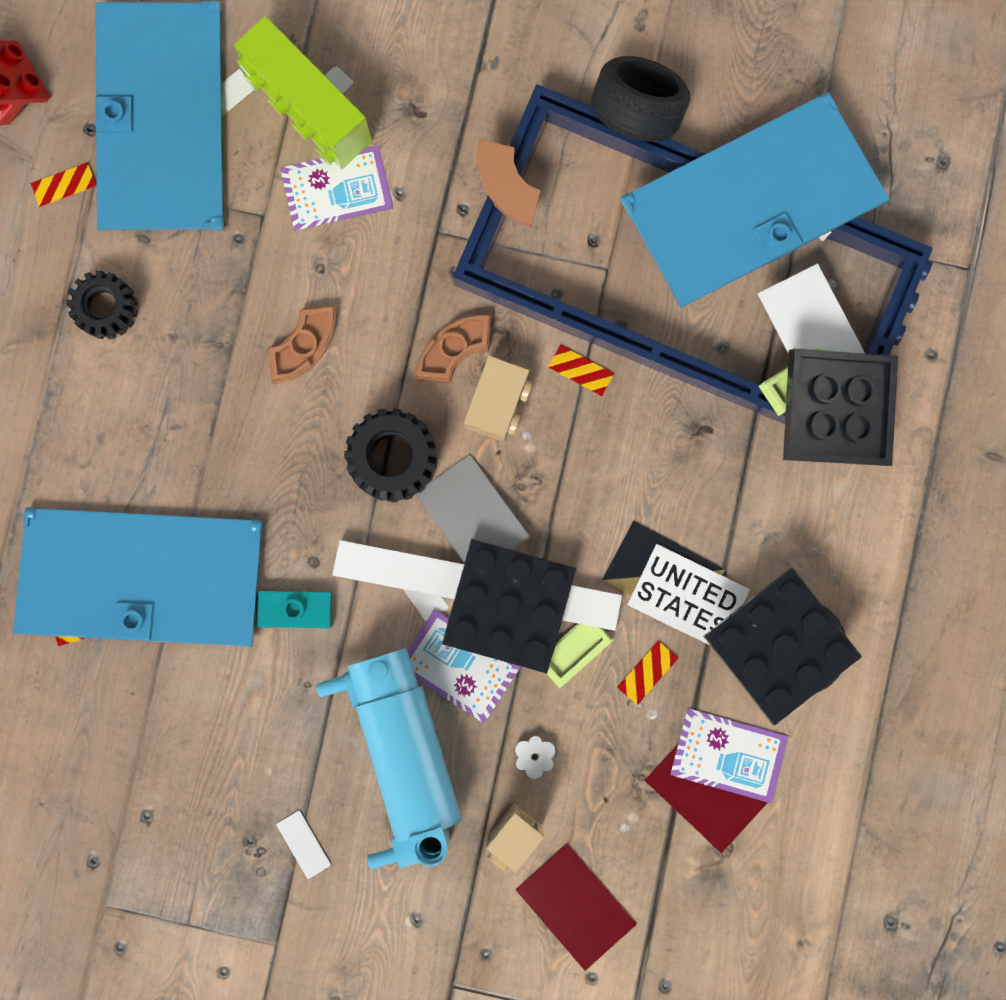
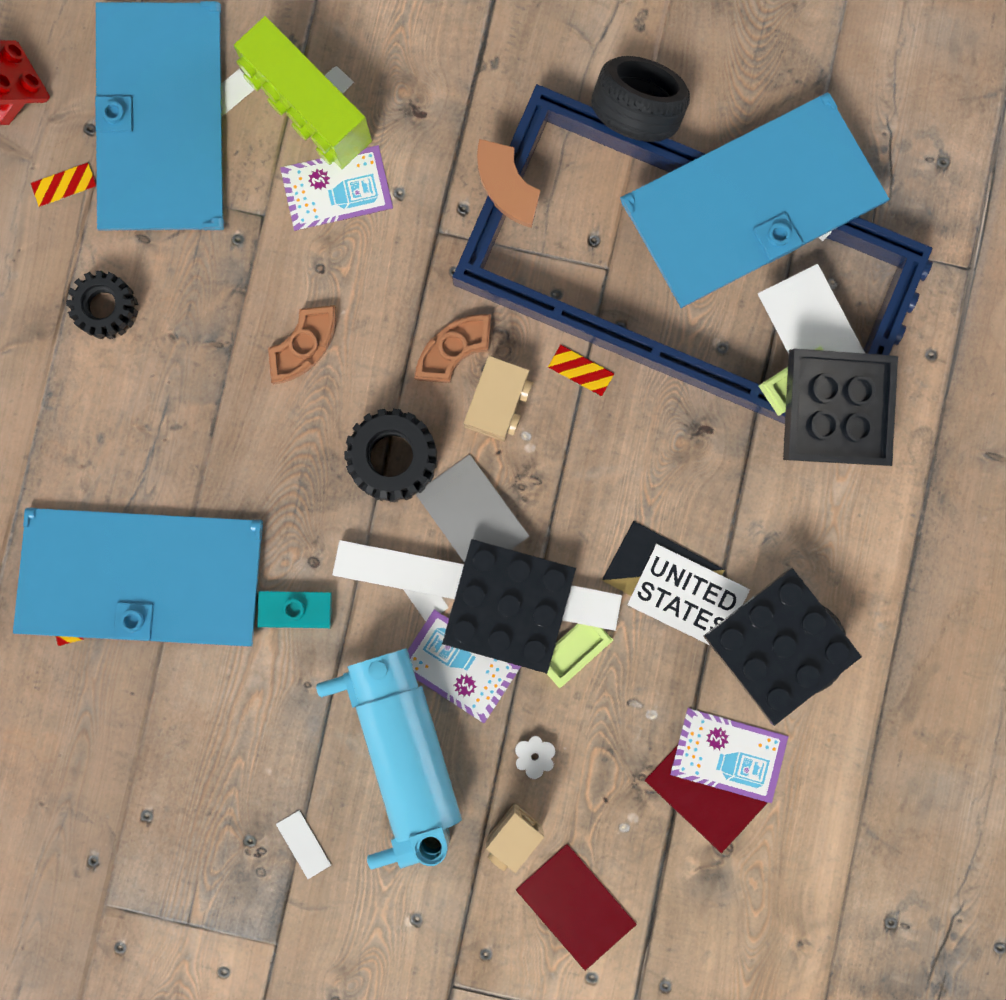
sticker [617,640,679,705] -> none

